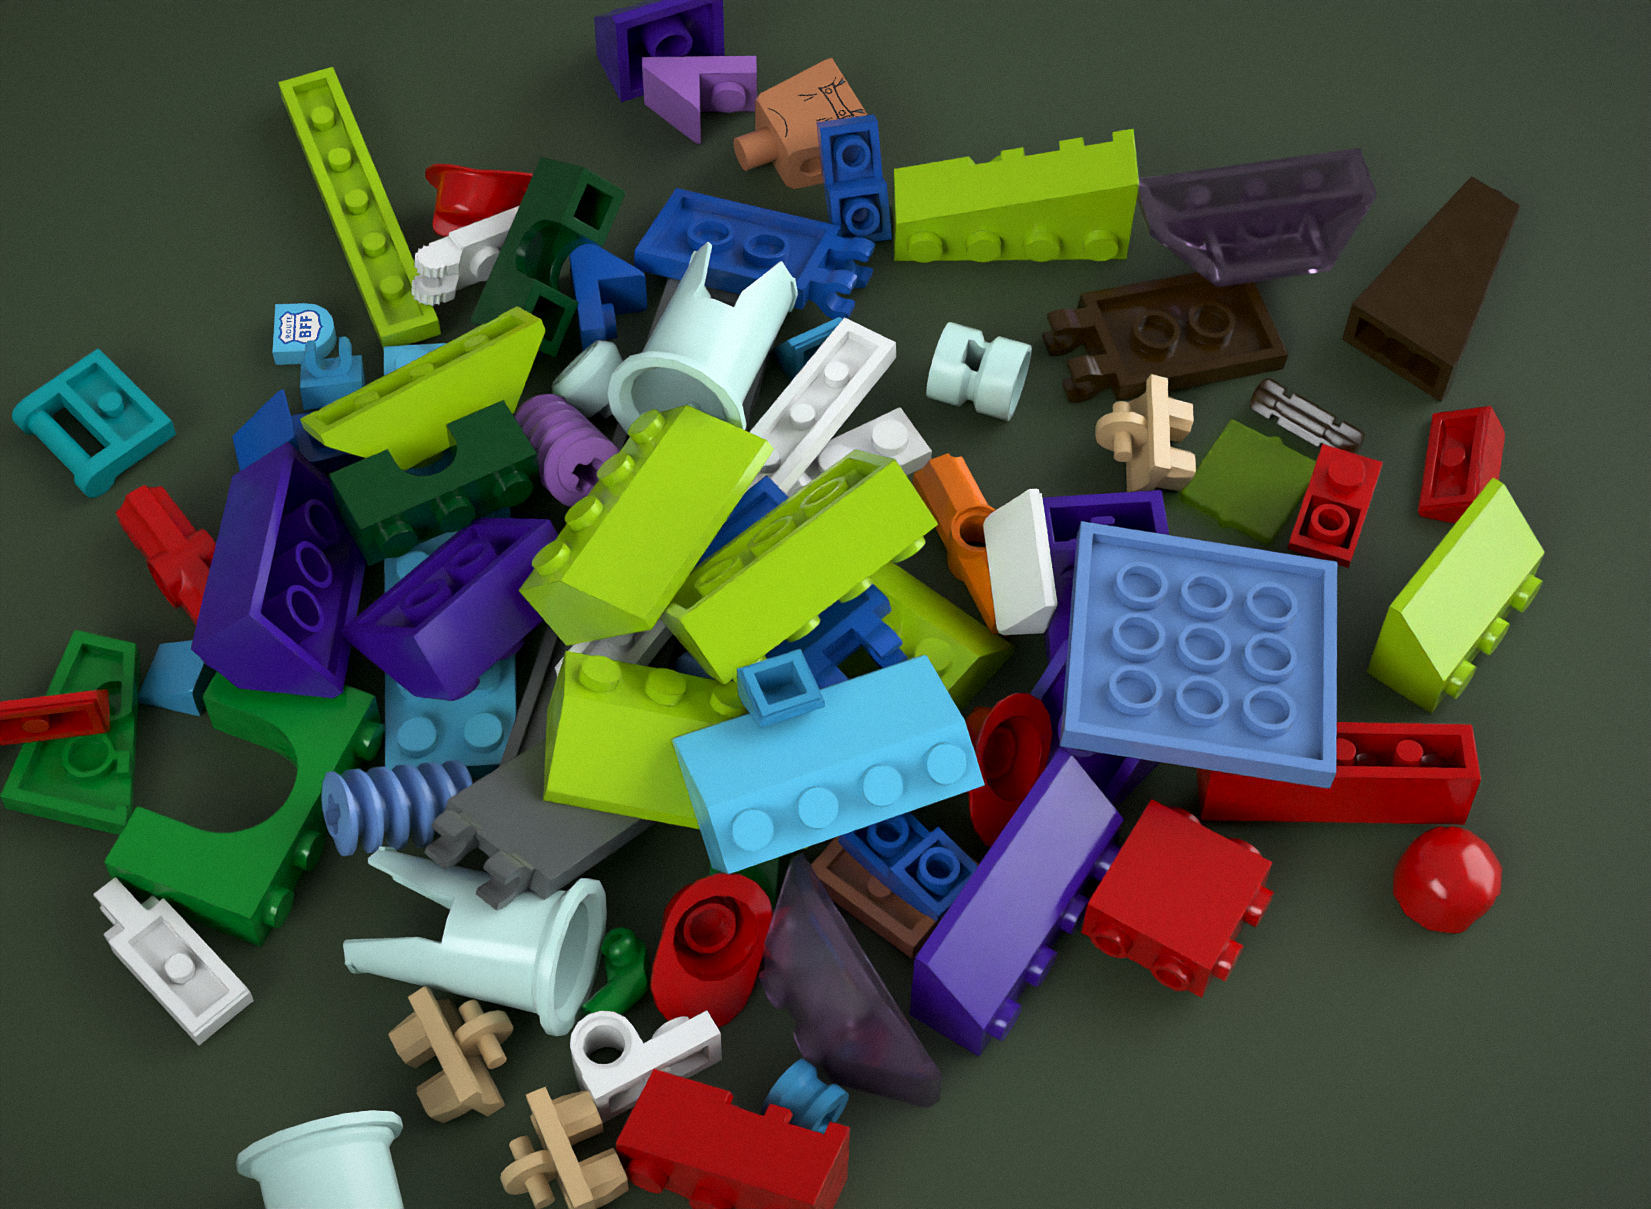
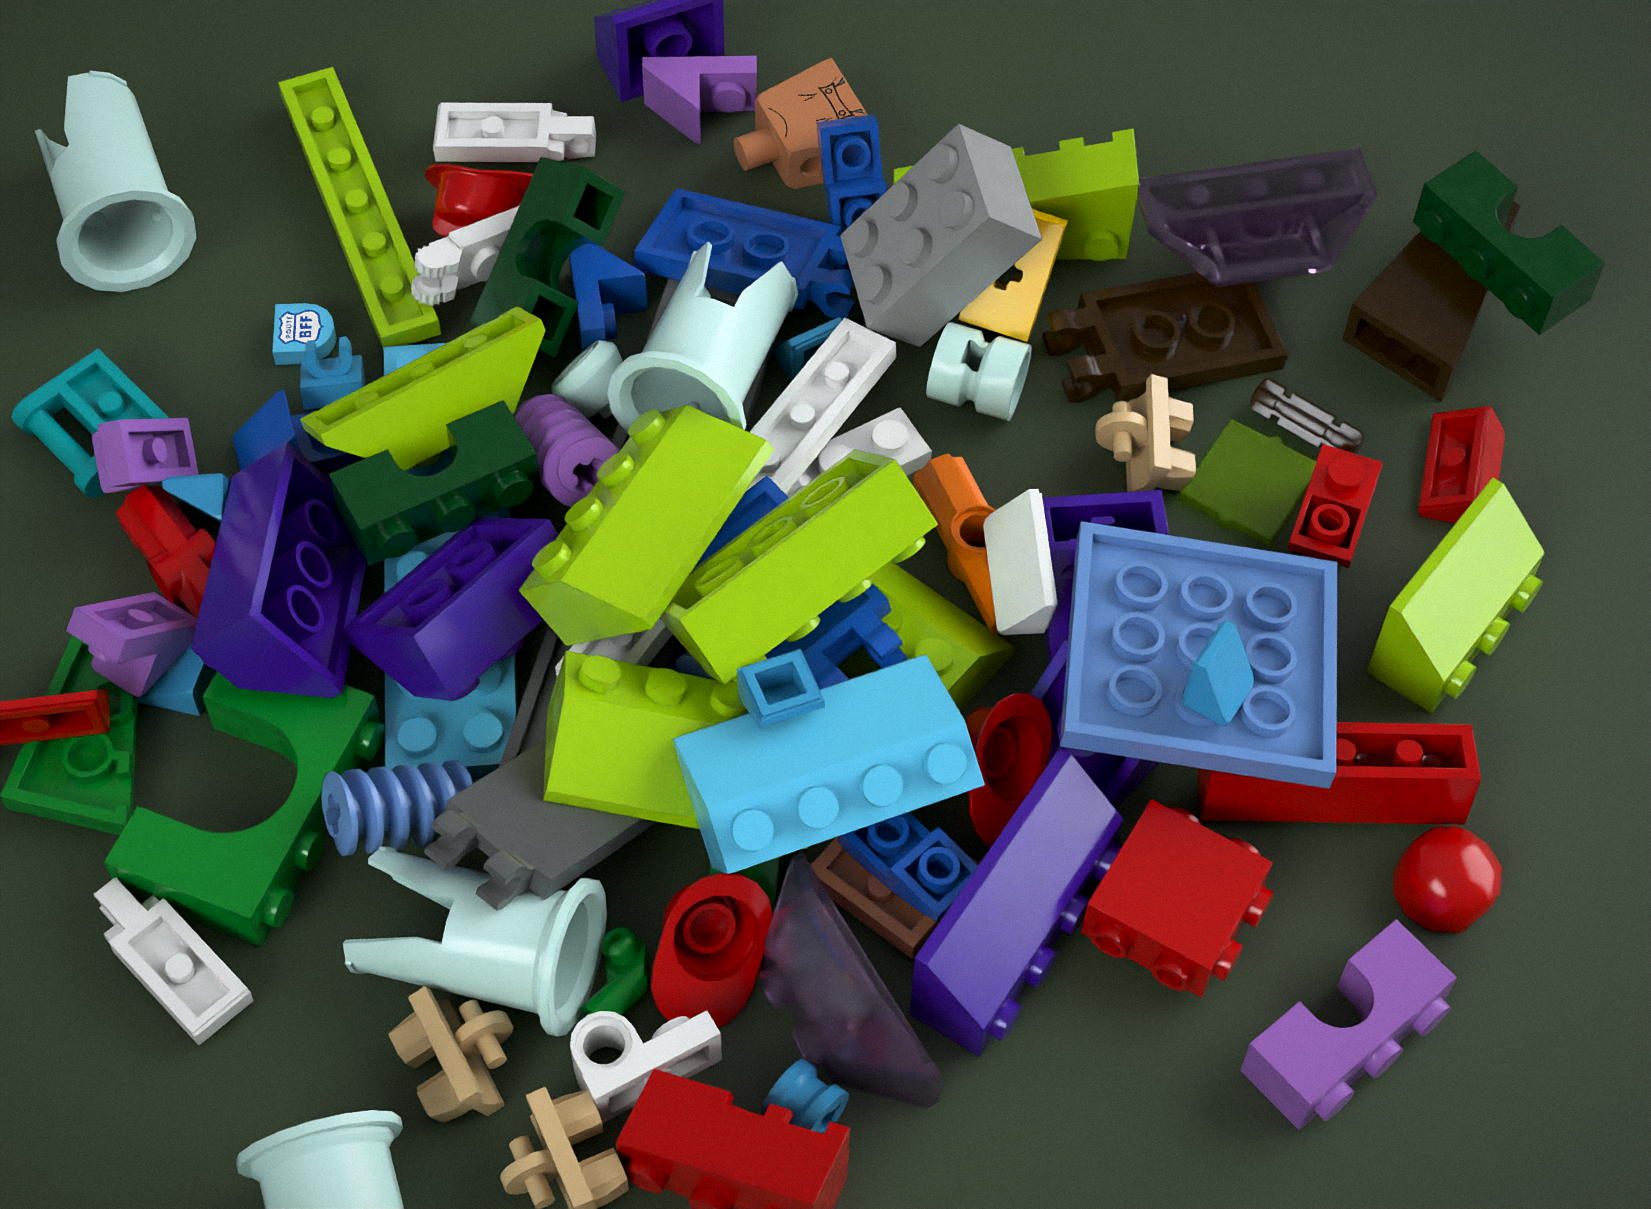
none -> light aqua piece [35,71,196,292]
none -> medium lavender slope [66,592,198,697]
none -> medium lavender slope [92,418,199,493]
none -> dark azure slope [162,473,231,523]
none -> white hinge [433,103,596,162]
none -> light grey brick [840,124,1042,347]
none -> yellow brick [958,209,1068,342]
none -> dark azure slope [1181,619,1254,726]
none -> medium lavender arch [1240,919,1457,1130]
none -> dark green arch [1413,150,1605,335]

